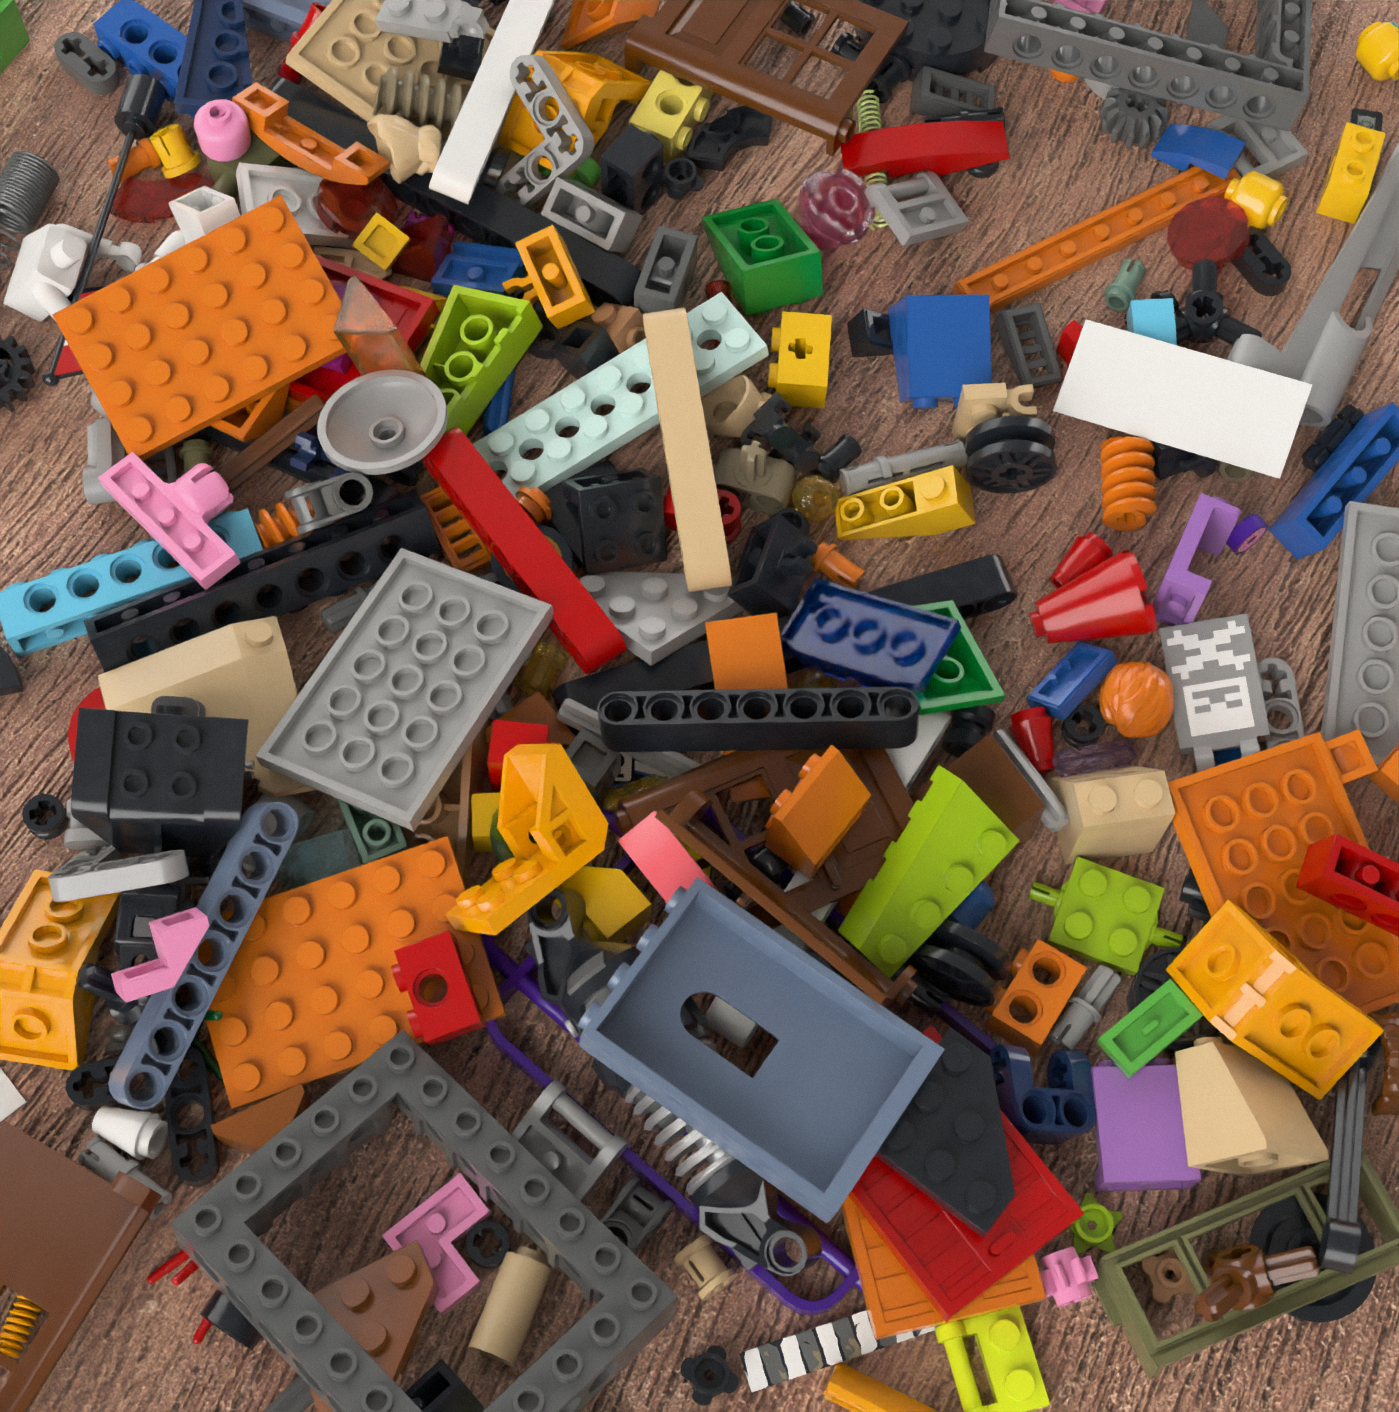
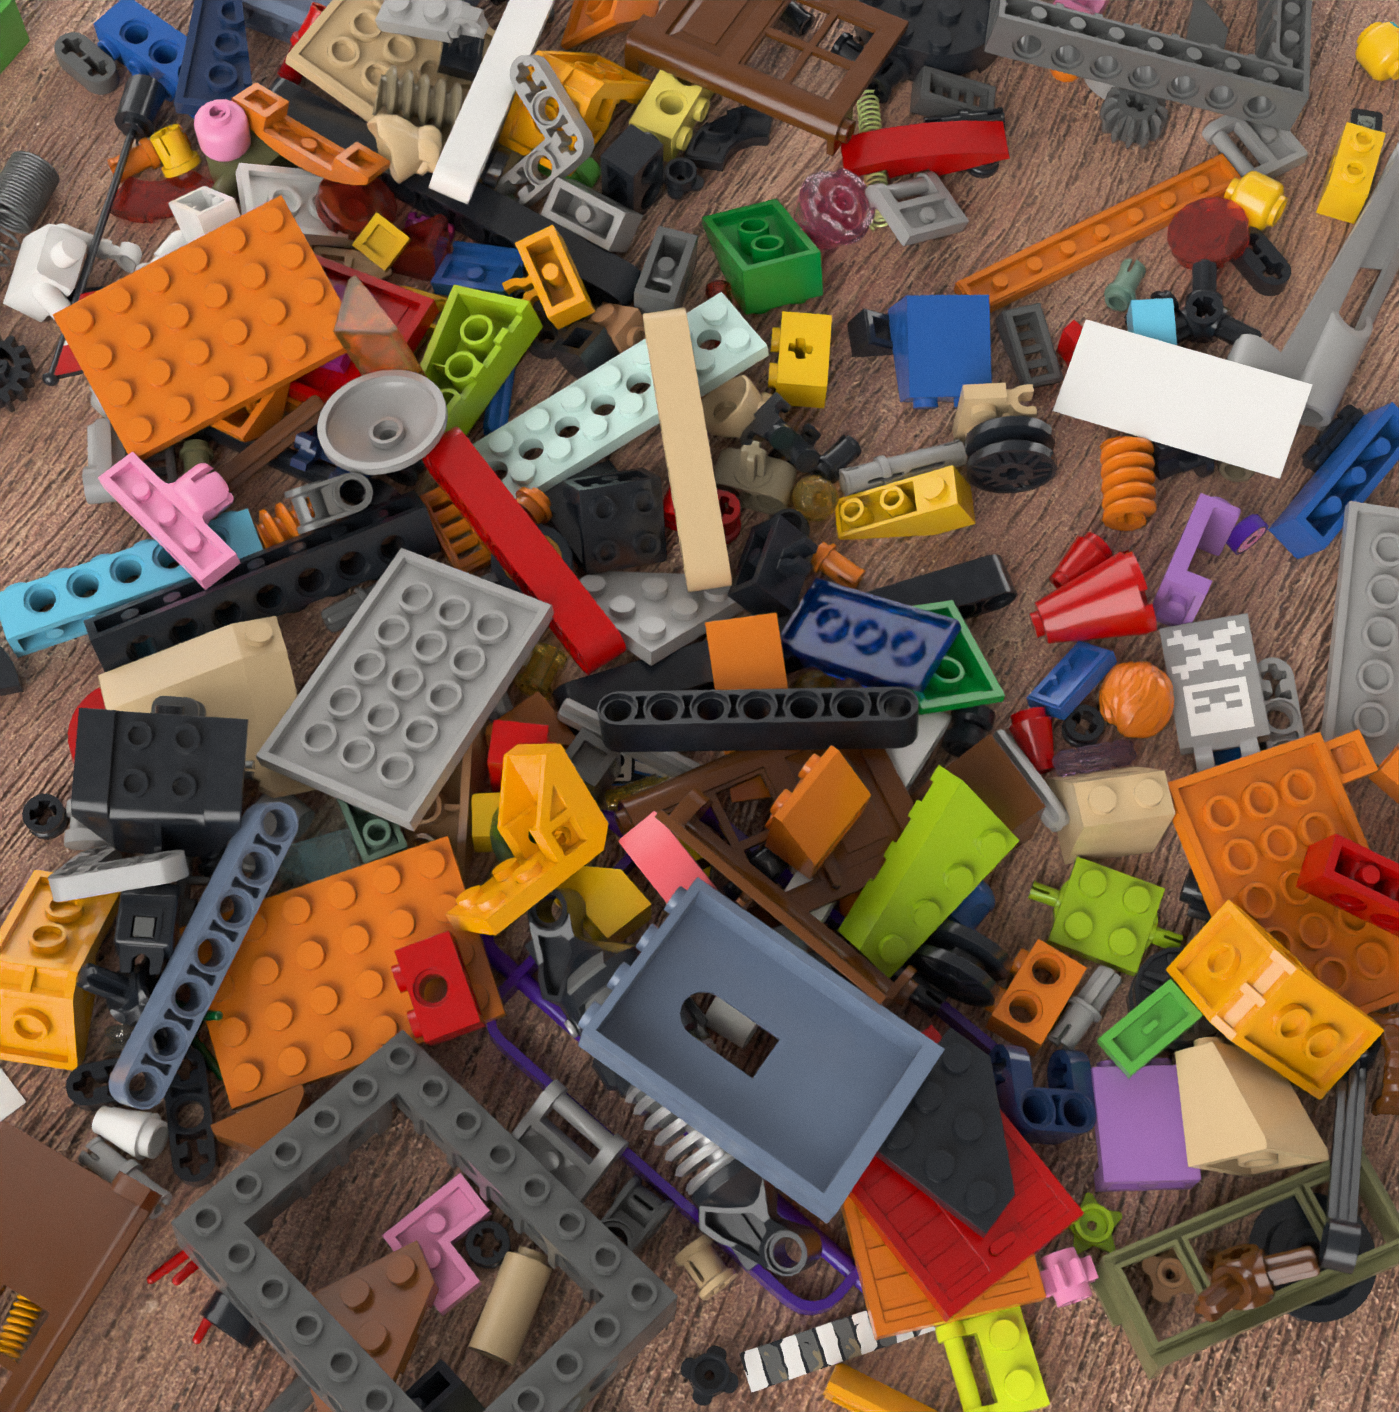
bright pink slope [111,907,210,1003] -> none
blue slope [1151,124,1246,180] -> none

